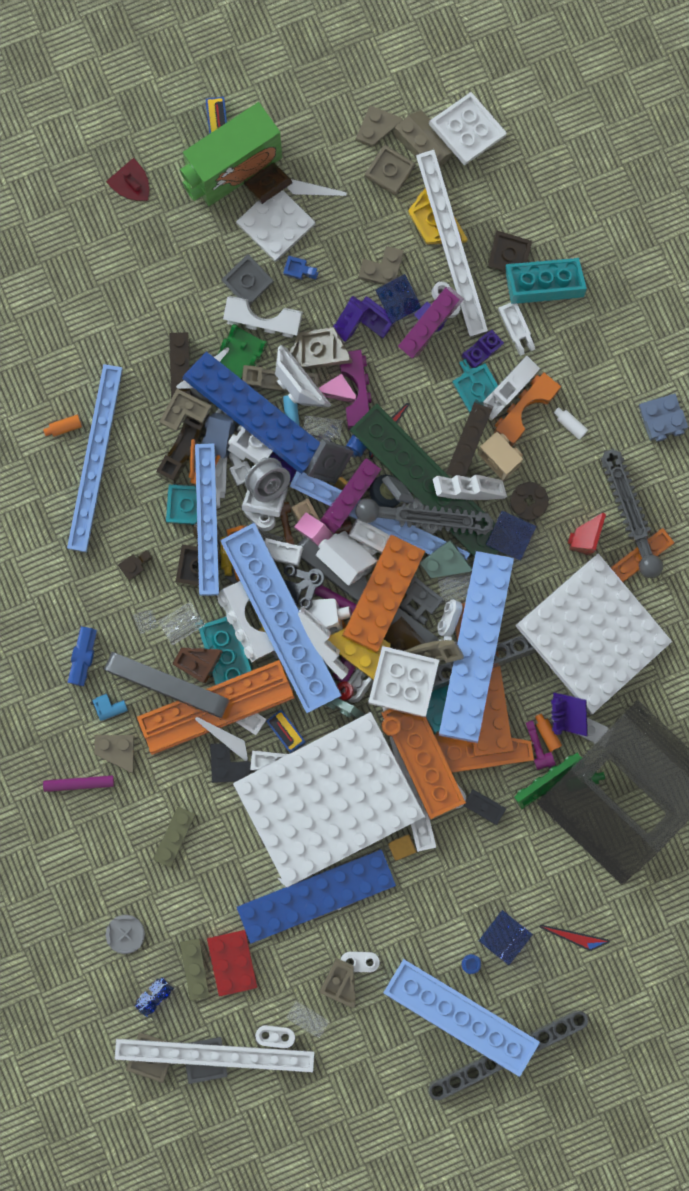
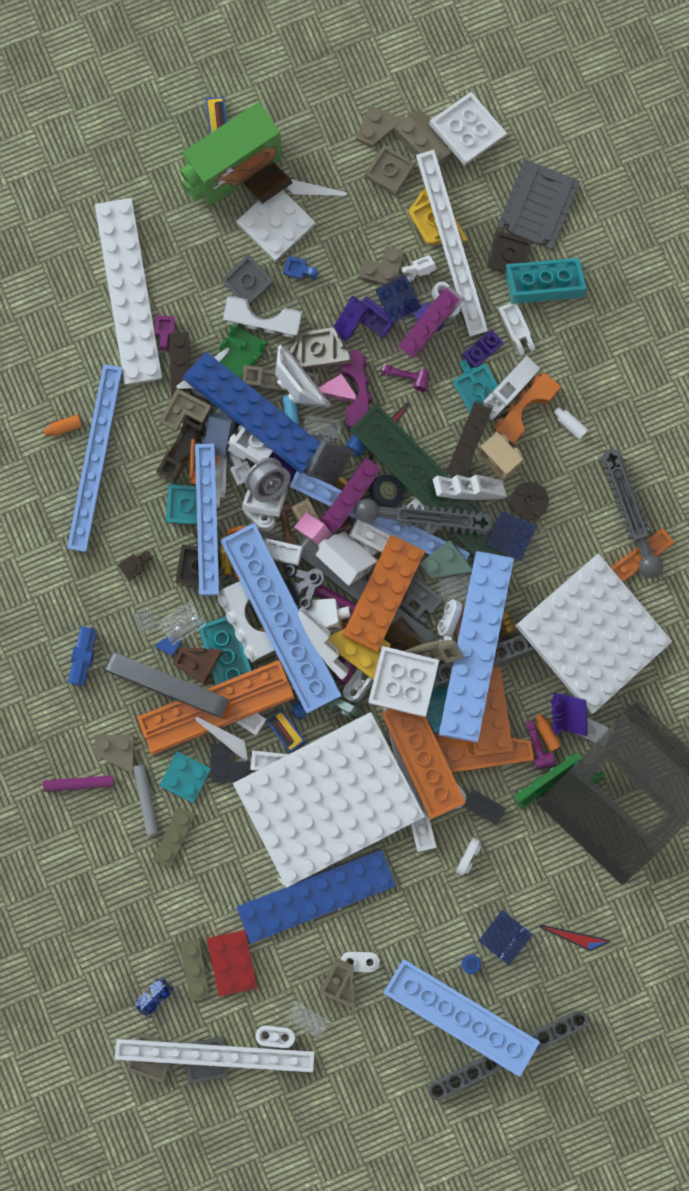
dark azure piece [90,694,128,721] -> none
light grey tile [105,915,145,954] -> none
dark red shield [106,158,150,201] -> none
red plate [337,681,354,701] -> none
dark grey tile [382,476,414,504] -> none
orange tile [382,716,401,736] -> none
pearl gold slope [388,834,417,861] -> none
slope [567,513,606,556] -> none
sand blue plate [638,394,688,442] -> none
none -> white plate [95,198,163,386]
none -> light grey piece [133,765,158,836]
none -> magenta plate [155,316,175,350]
none -> blue tile [156,637,182,656]
none -> teal plate [159,751,211,803]
none -> blue plate [291,701,308,720]
none -> magenta brick [381,364,430,392]
none -> white plate [401,255,437,282]
none -> white plate [456,838,482,876]
none -> dark grey door [497,159,580,249]
none -> pearl gold wheel [500,611,518,637]

